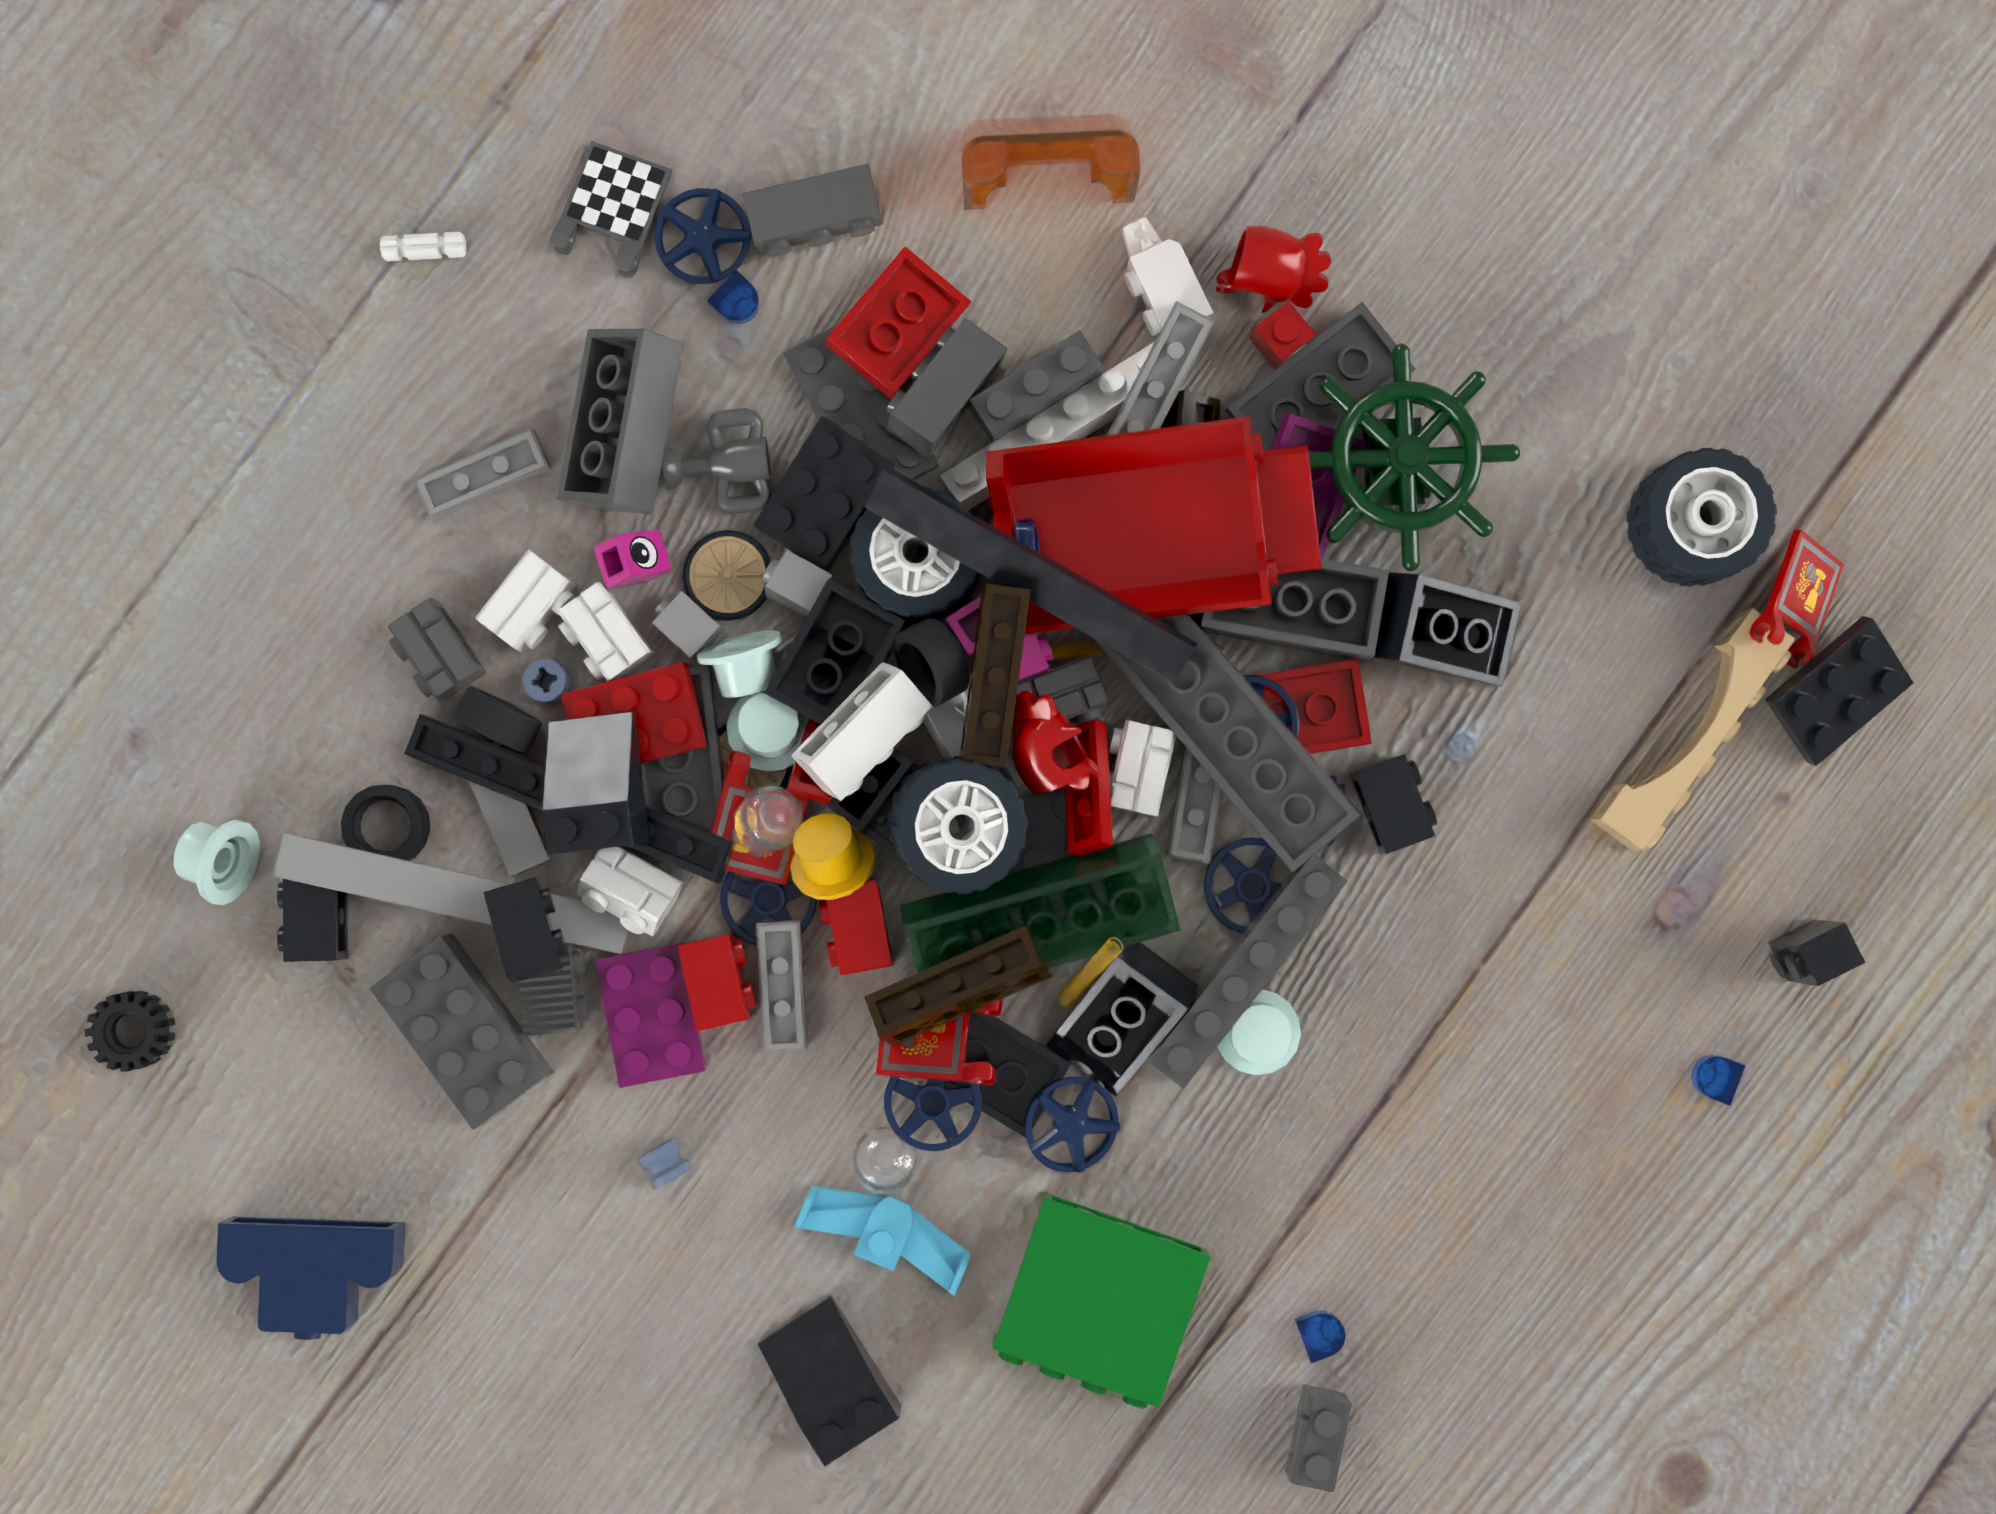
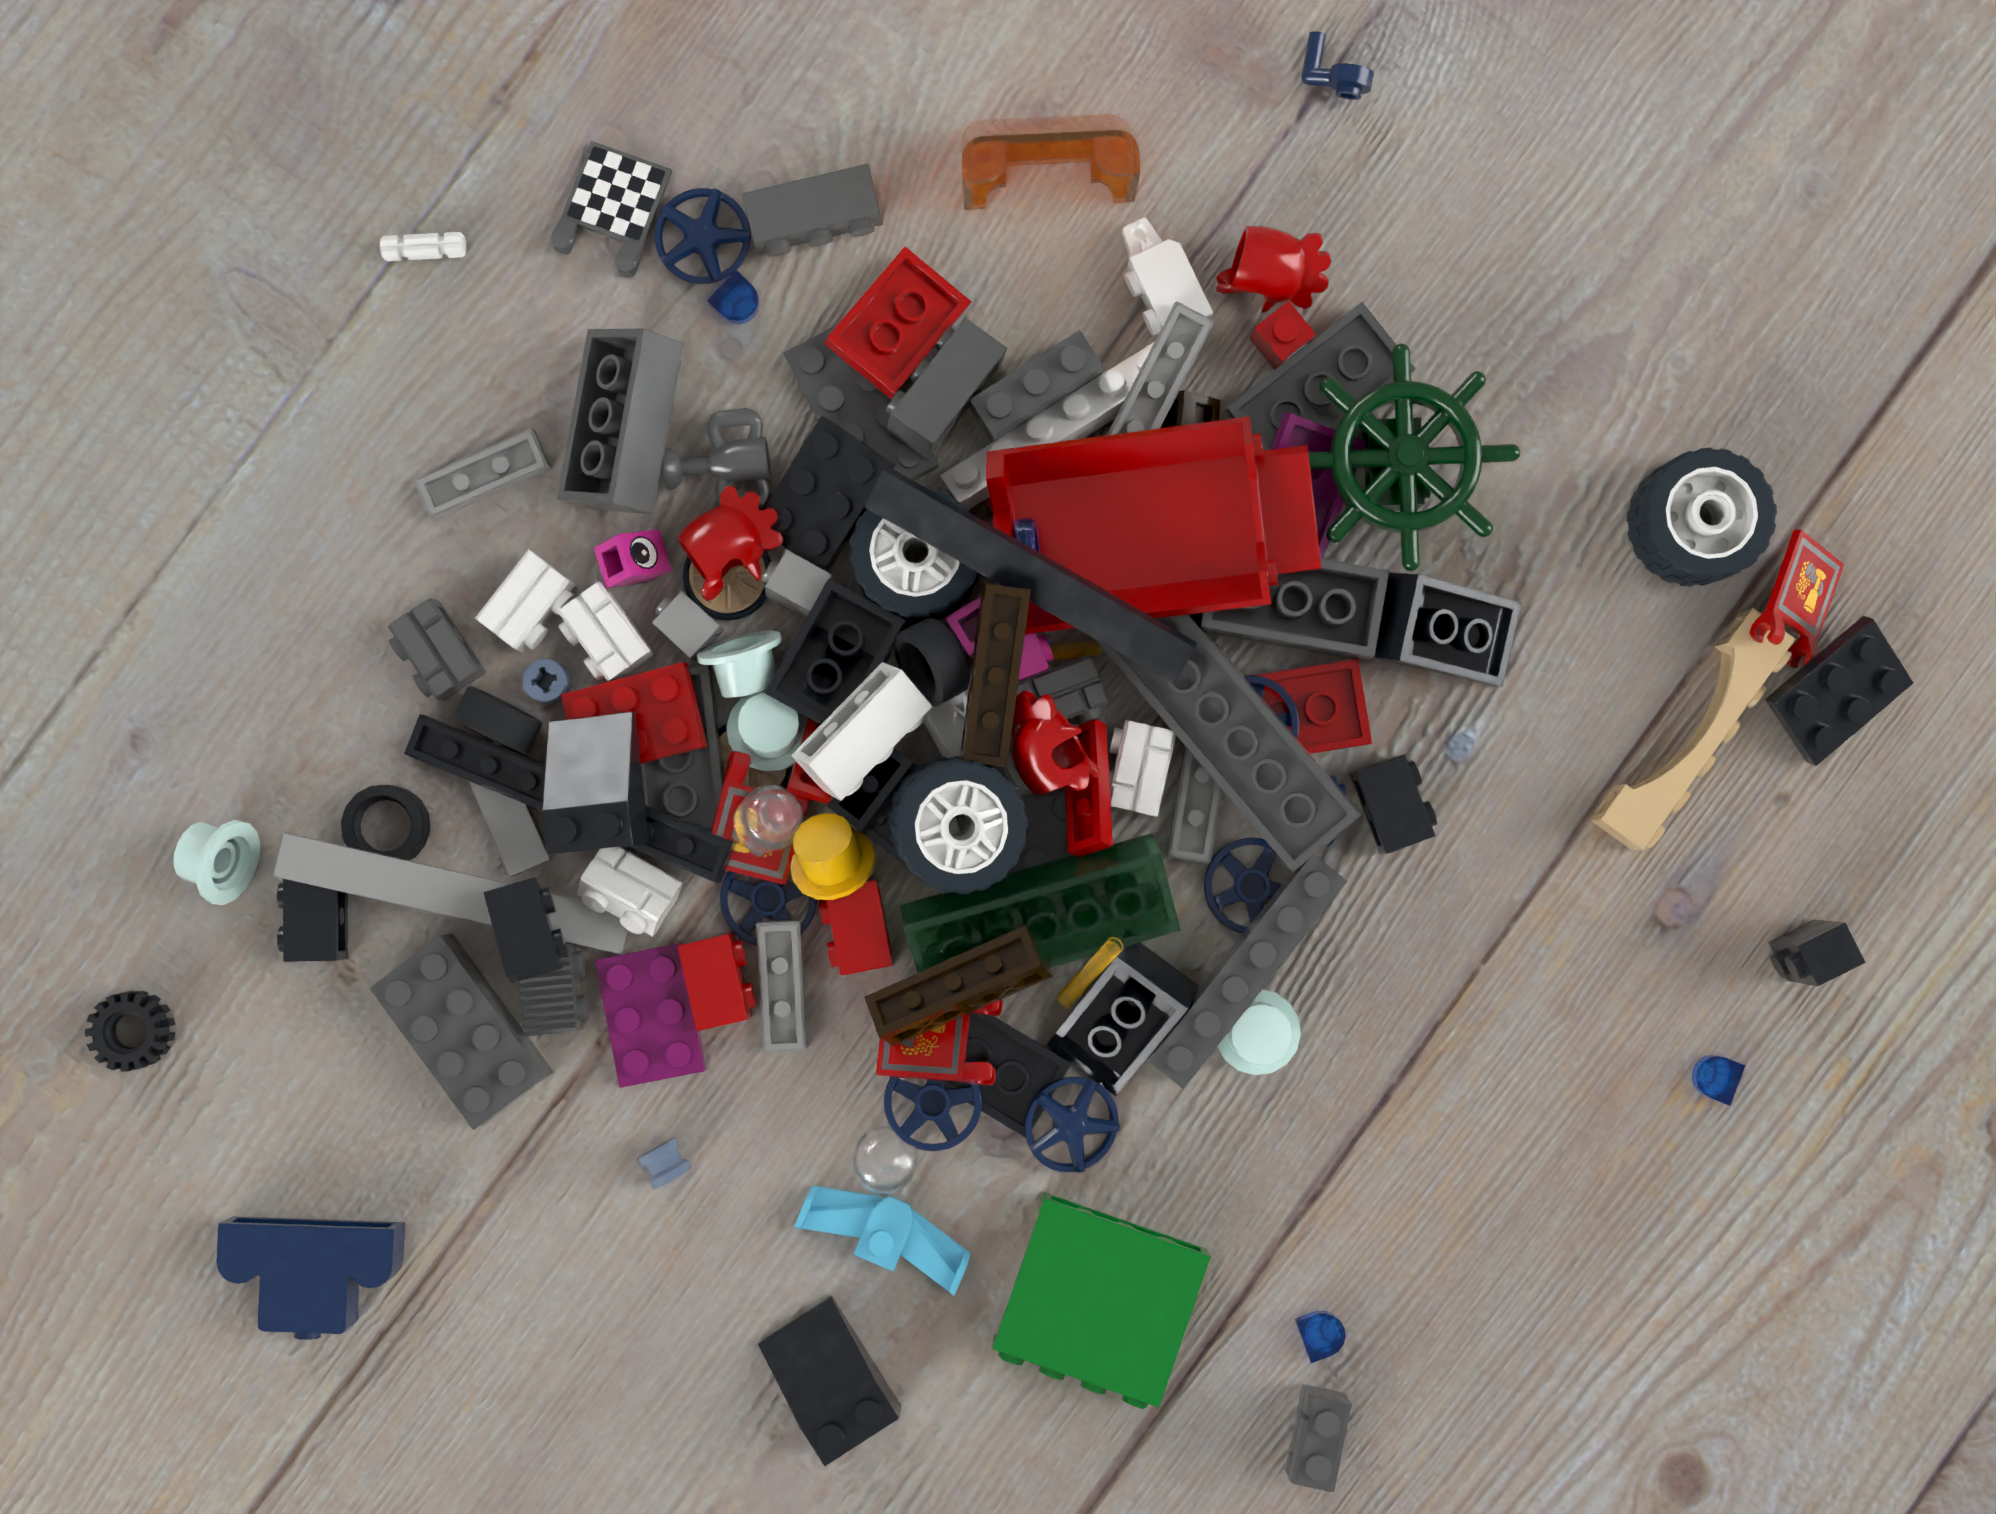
none -> red piece [677,486,783,601]
none -> dark blue plate [1301,31,1374,100]

